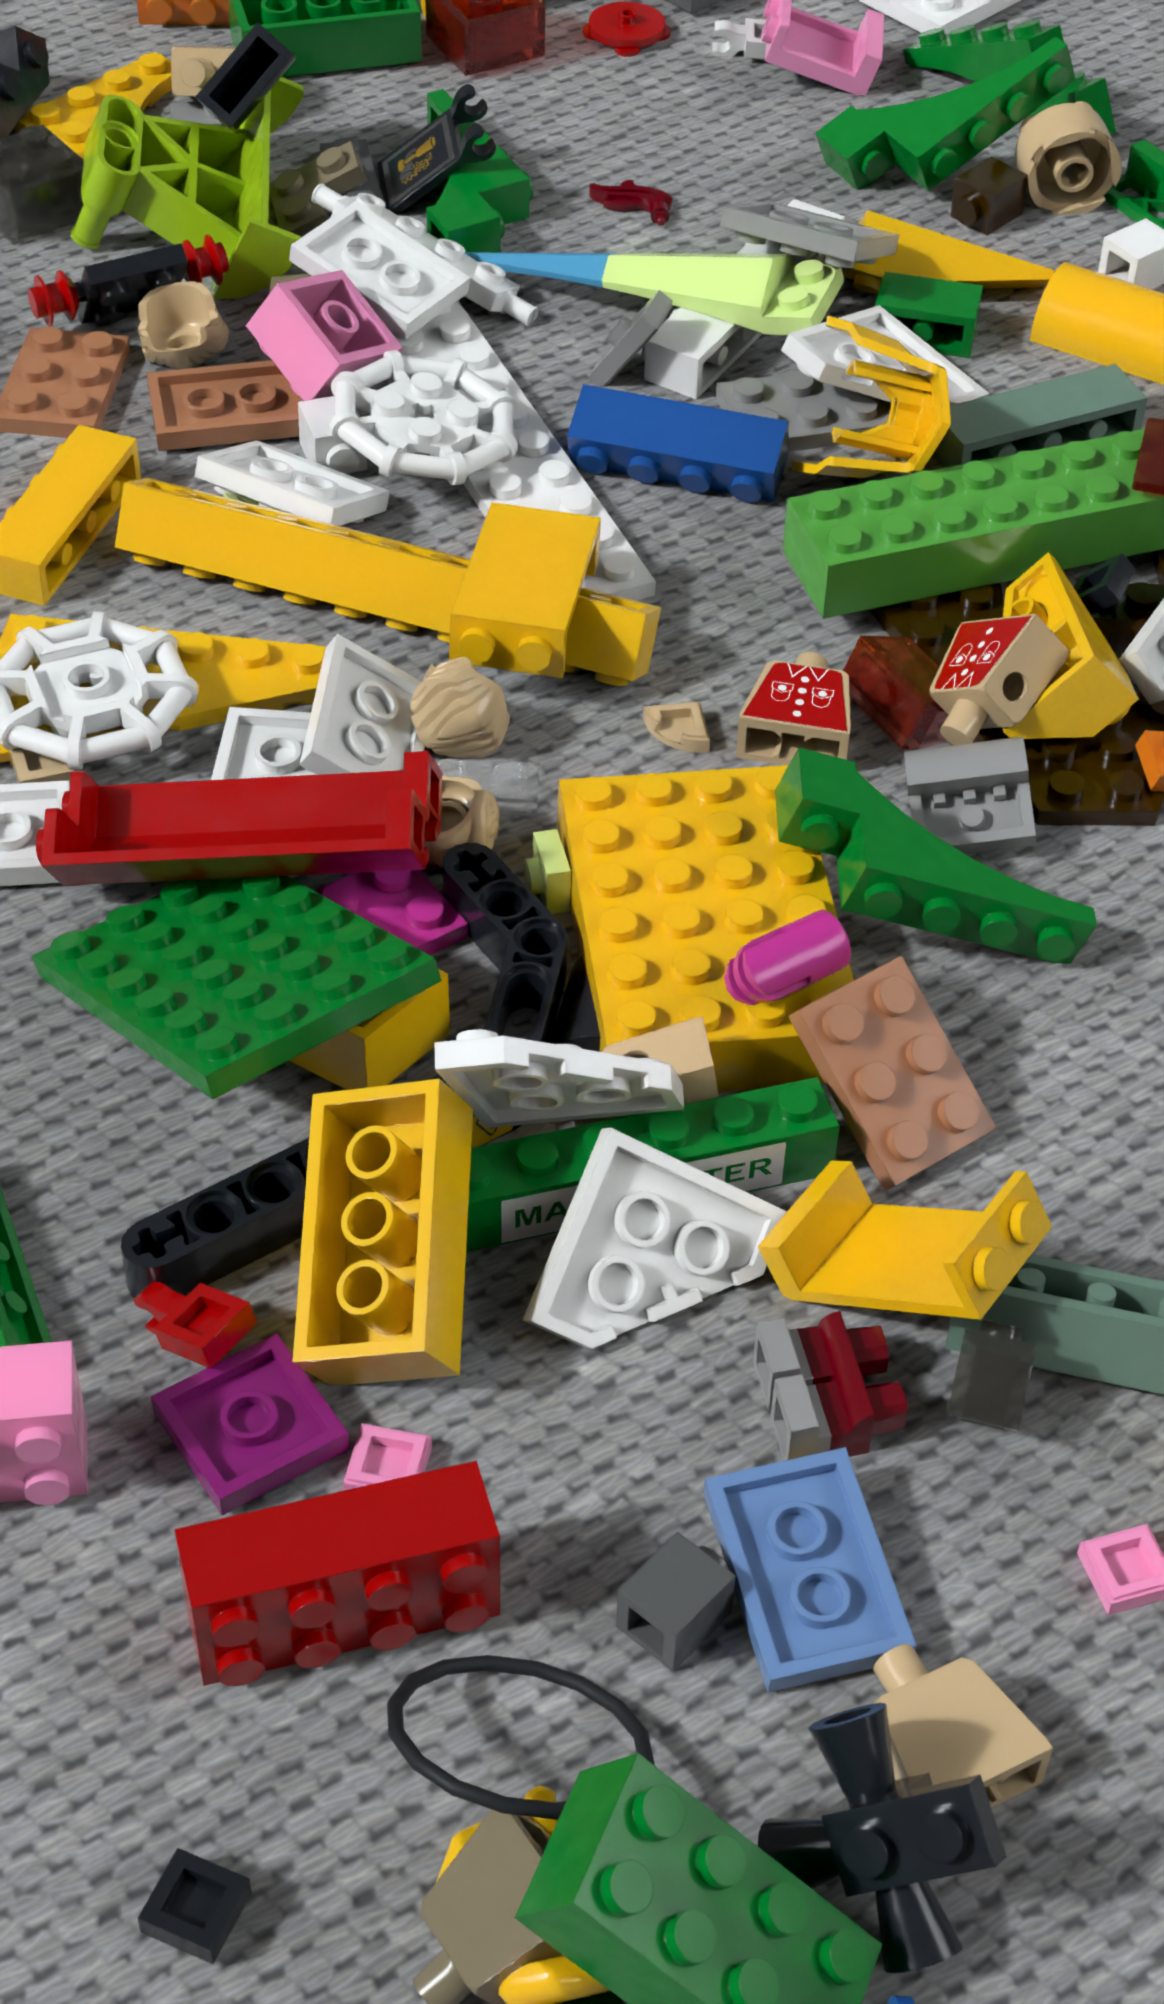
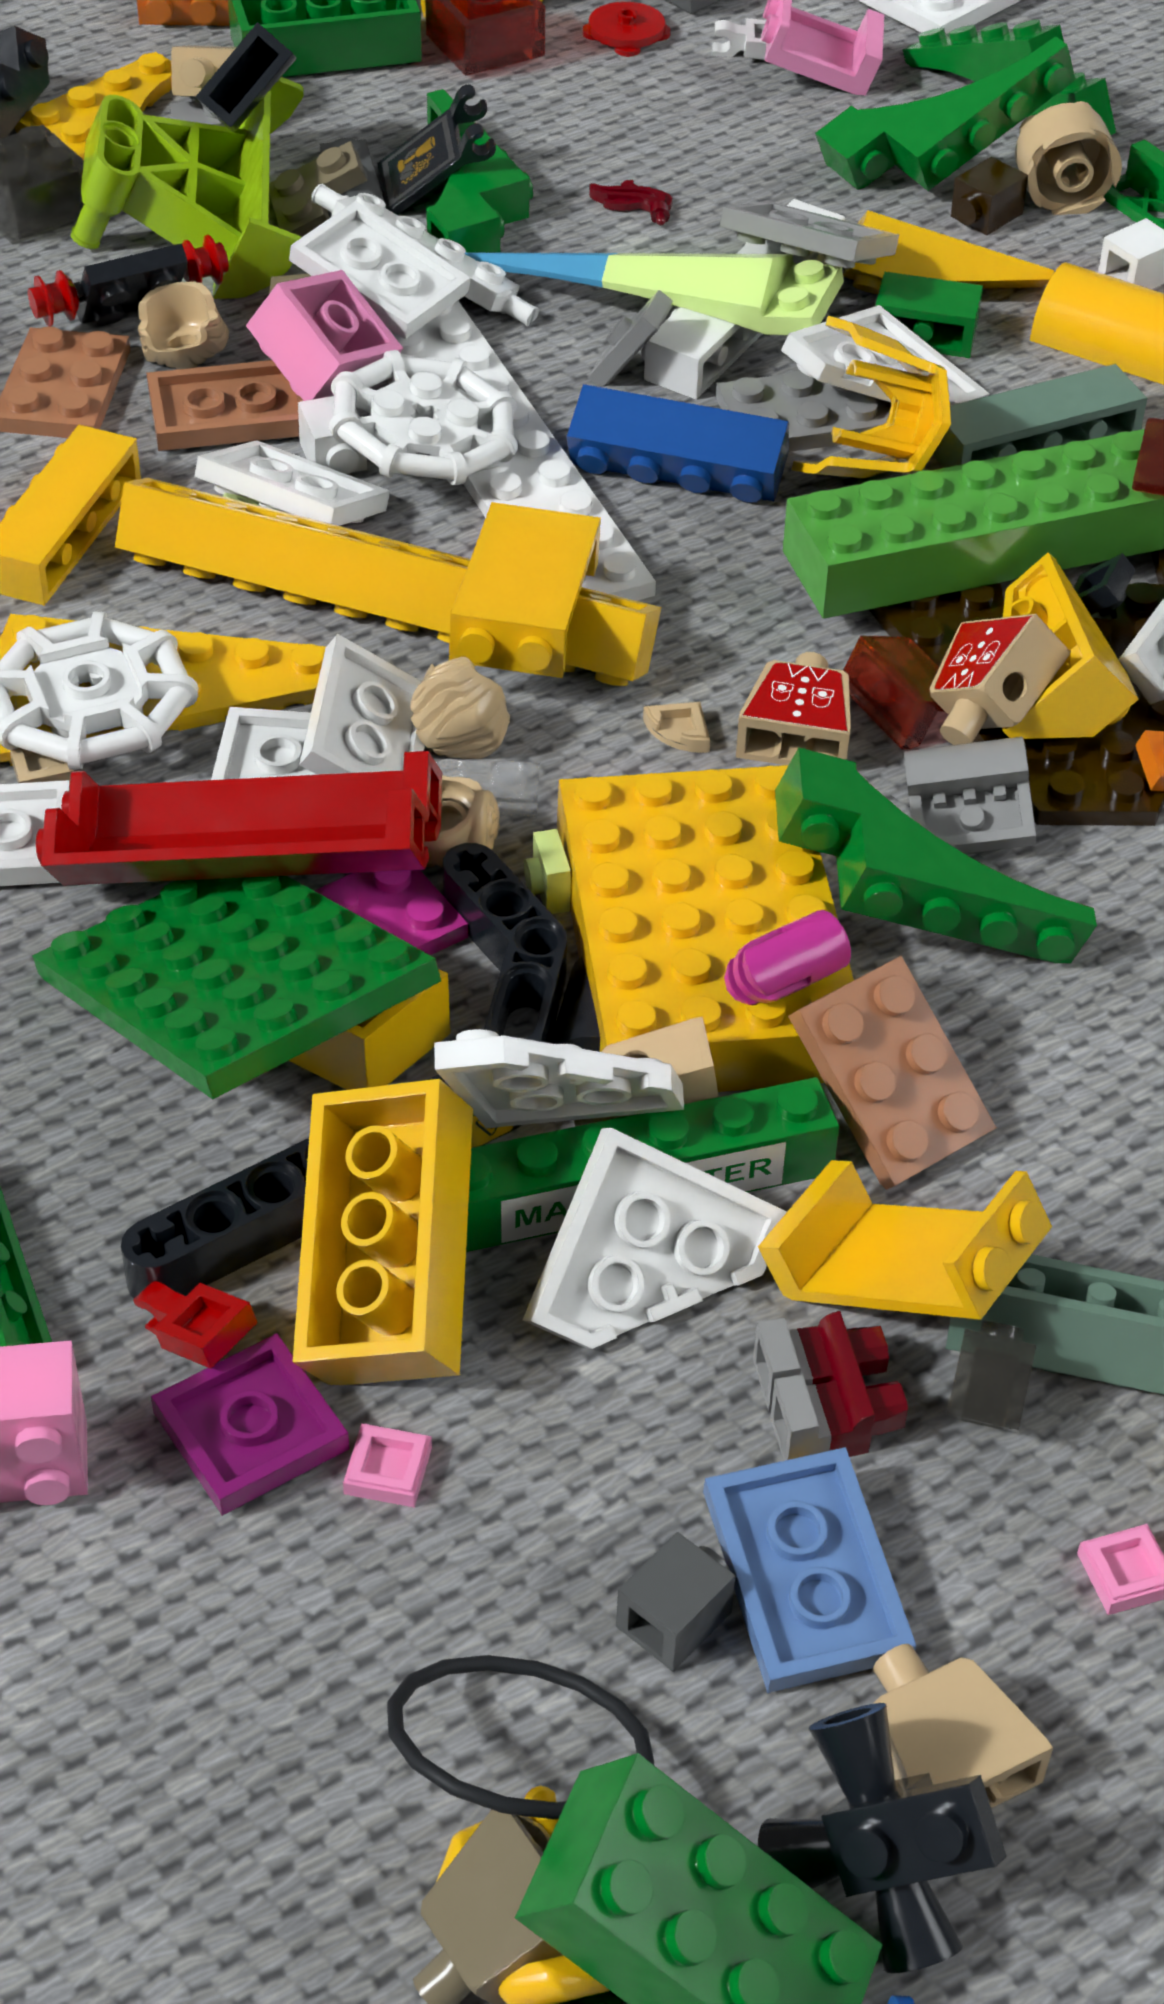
black plate [138,1848,252,1964] -> none
red brick [174,1460,500,1686] -> none

